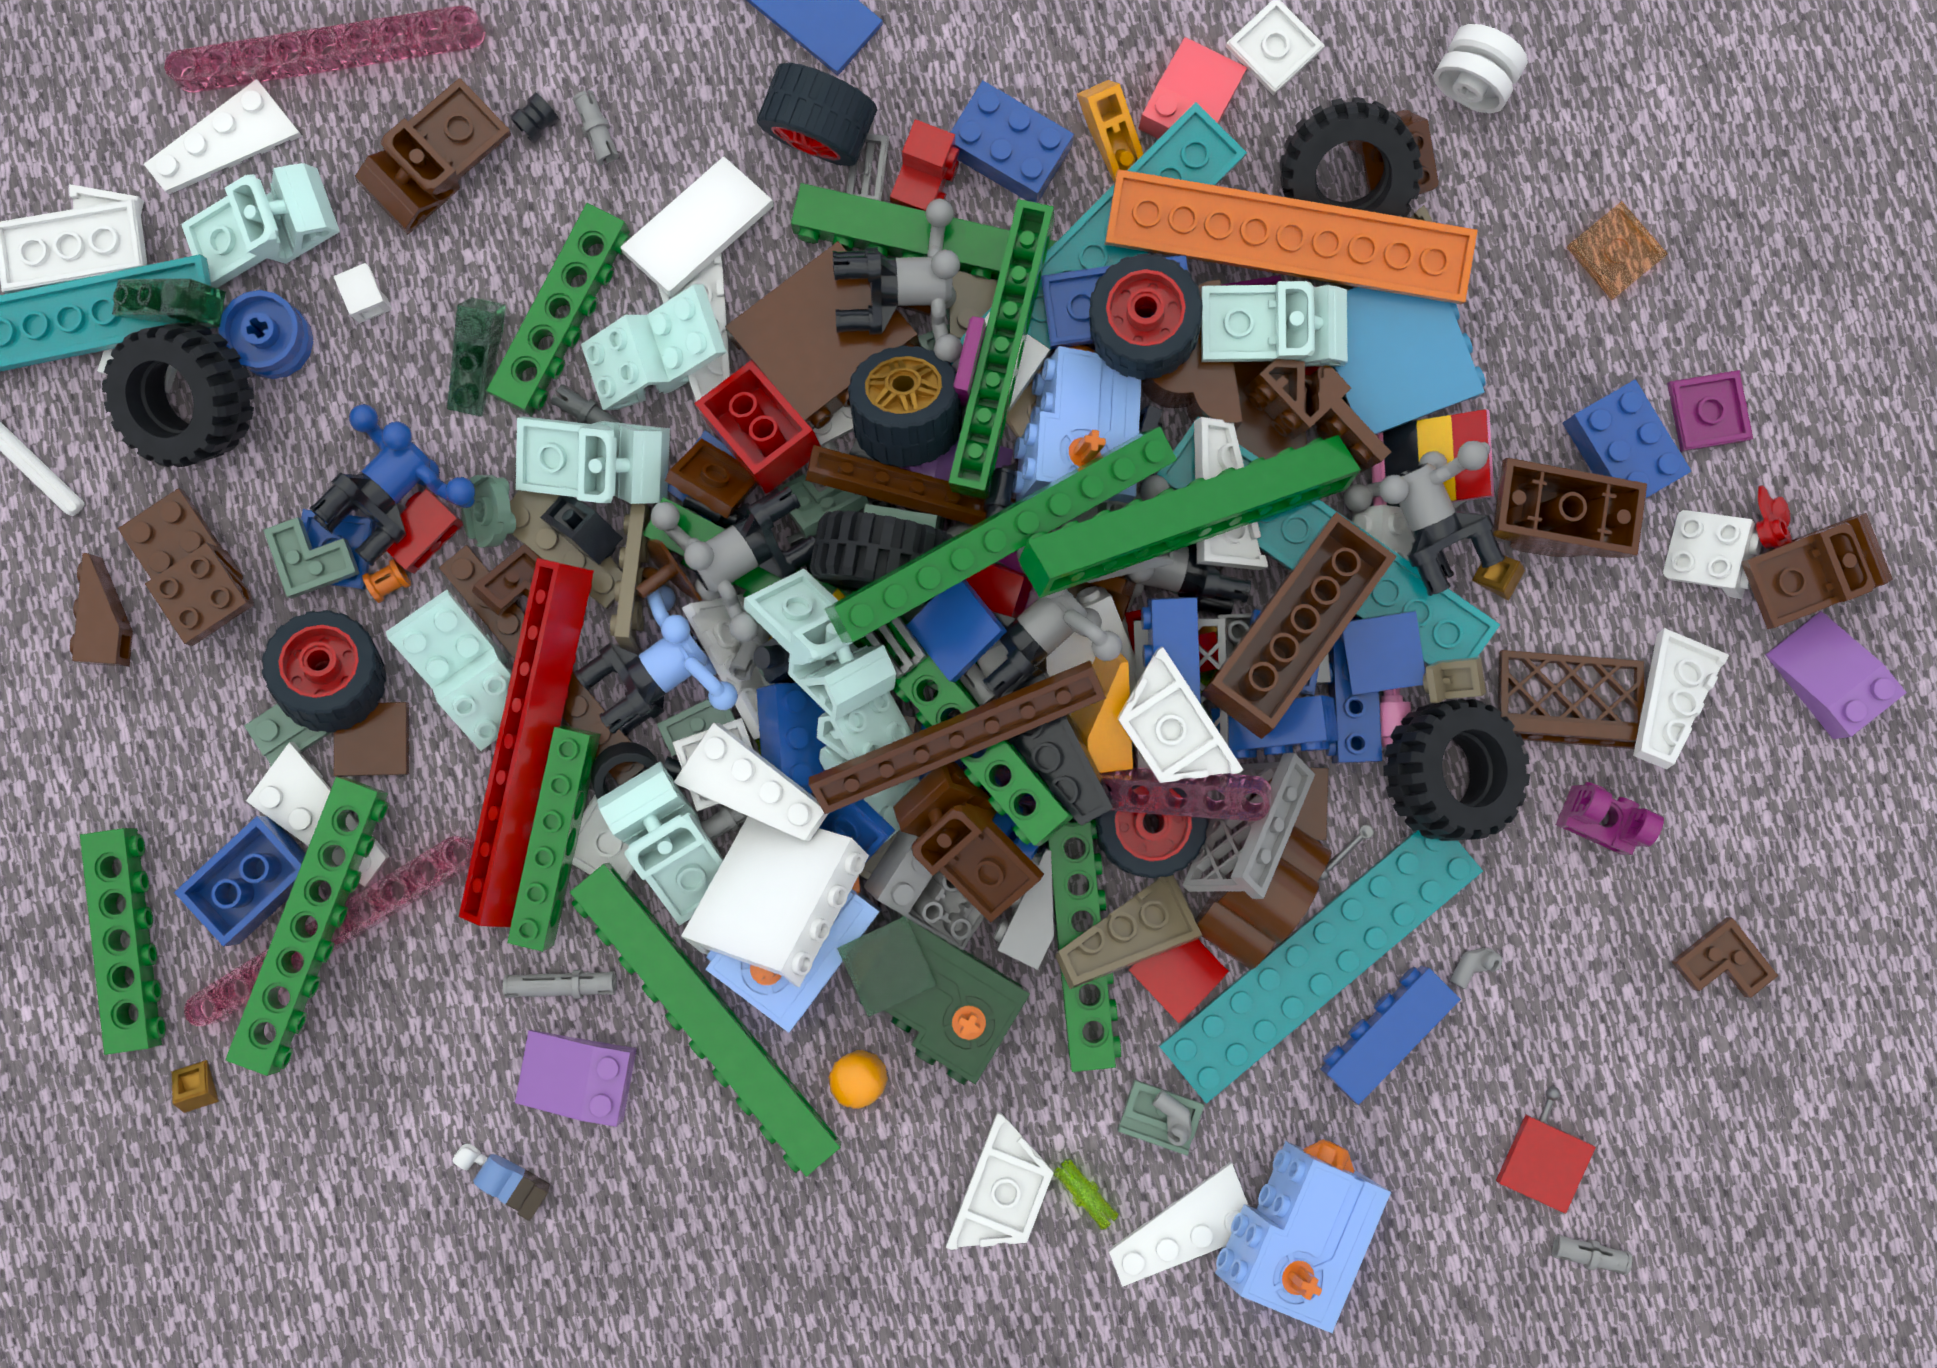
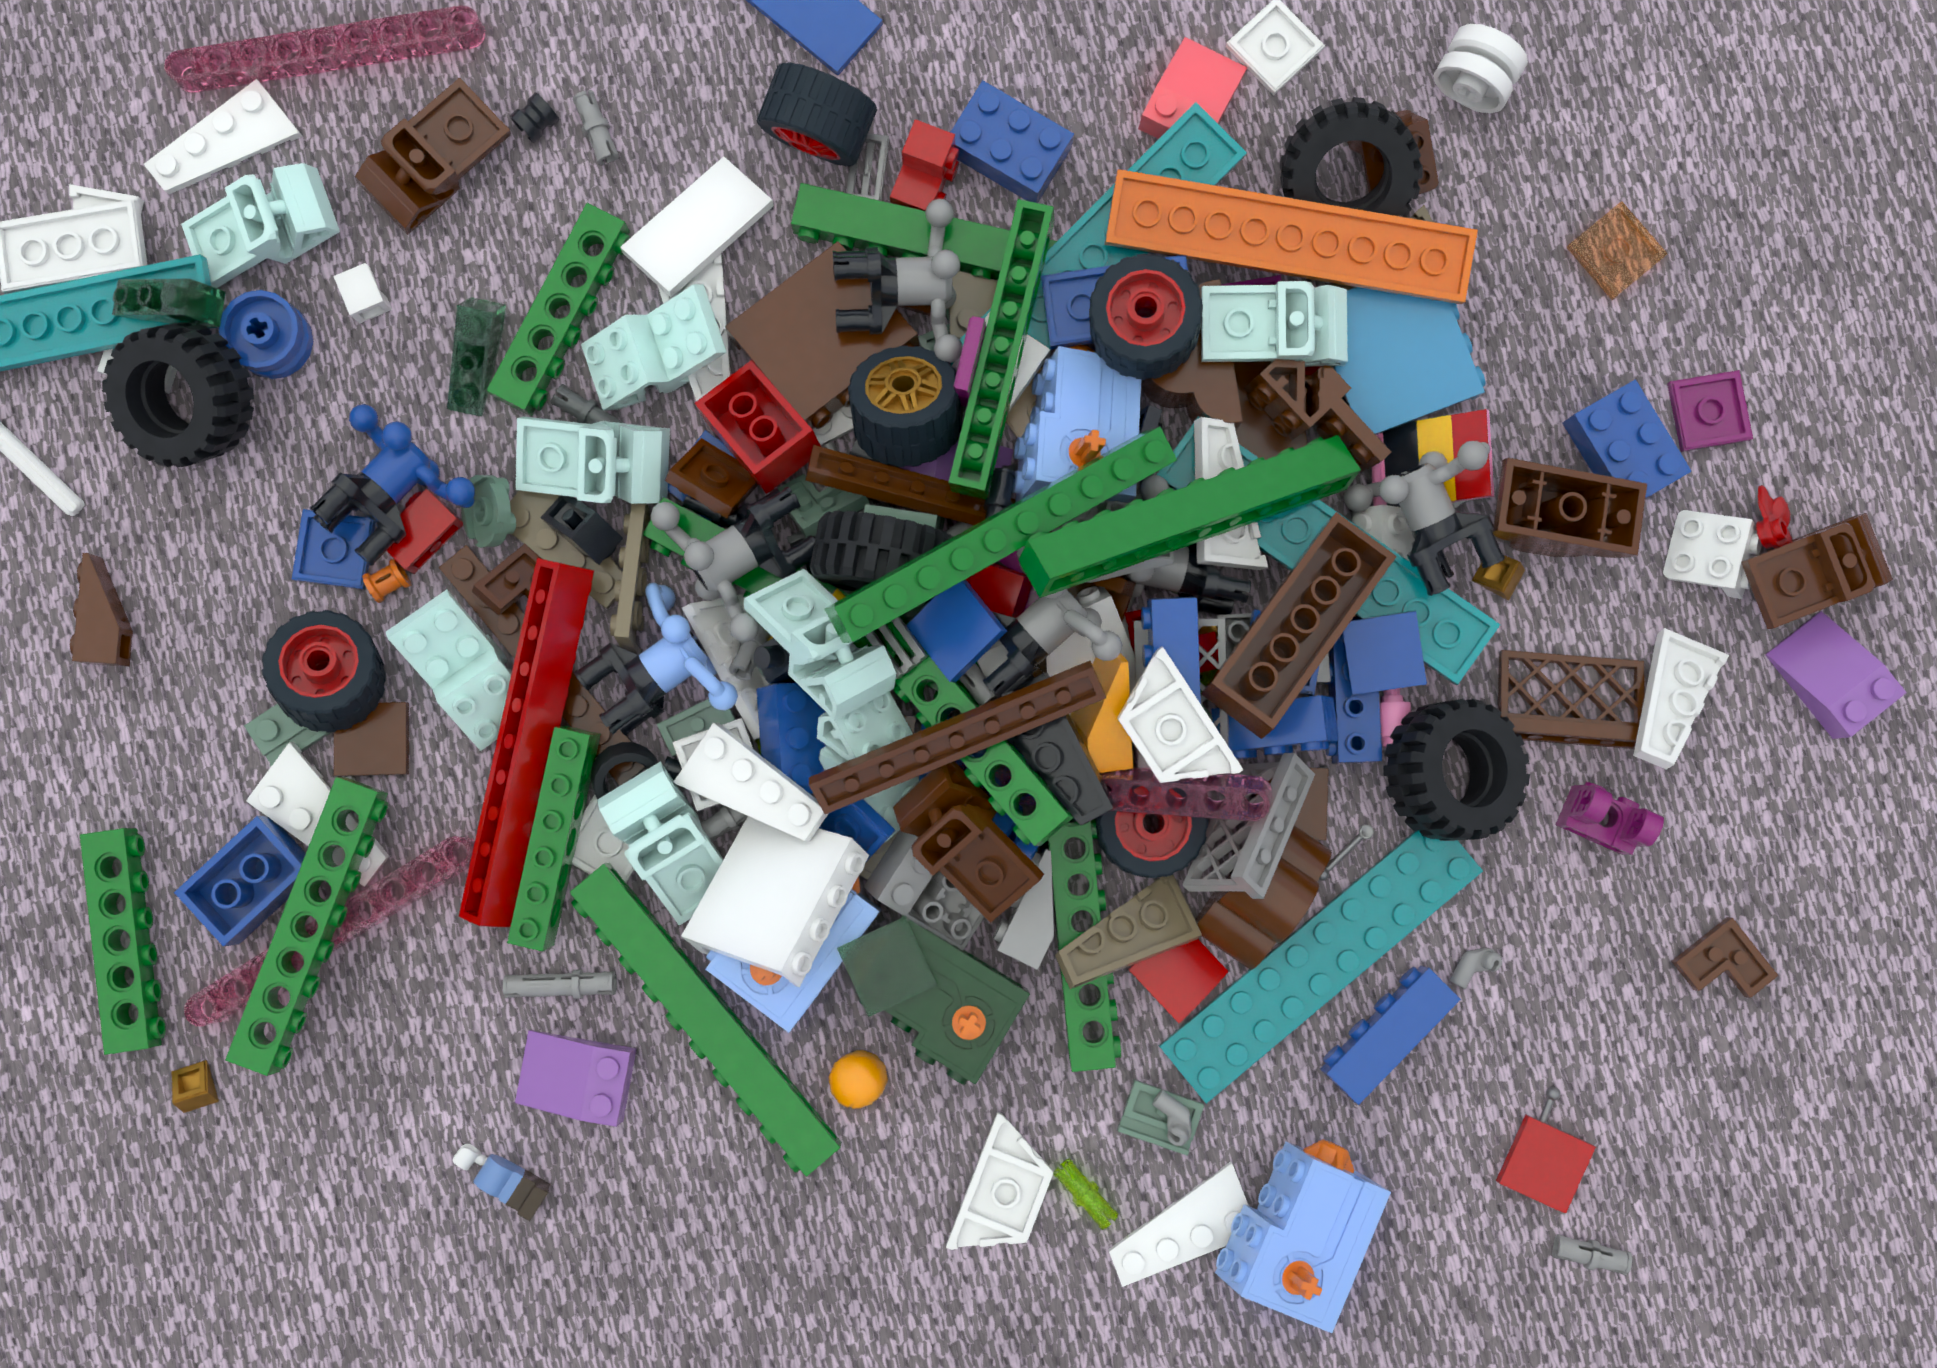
reddish brown piece [117,488,254,646] -> none
sand green plate [263,517,360,599] -> none
reddish brown shield [635,539,702,602] -> none
light orange slope [1076,80,1144,183] -> none
dark tan bracket [1423,657,1486,703] -> none

